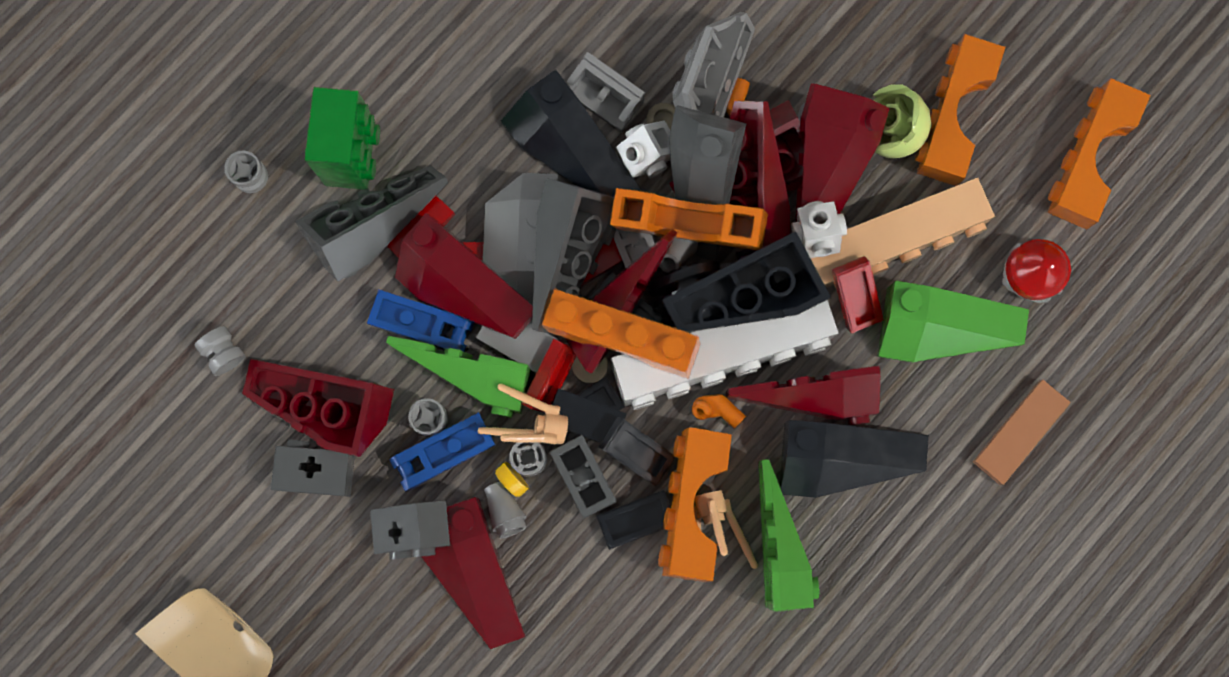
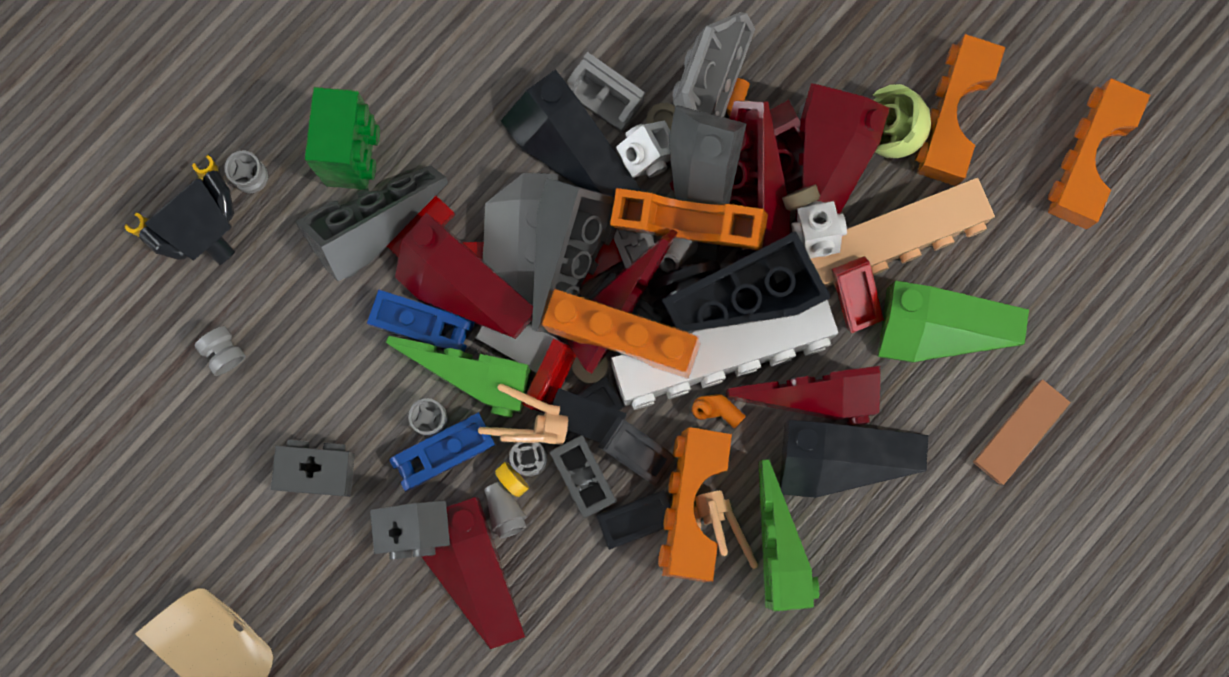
dark red wedge [242,359,395,457] -> none
red hair [1002,239,1071,303] -> none
none -> black torso [125,155,236,266]
none -> dark tan tile [782,184,820,211]

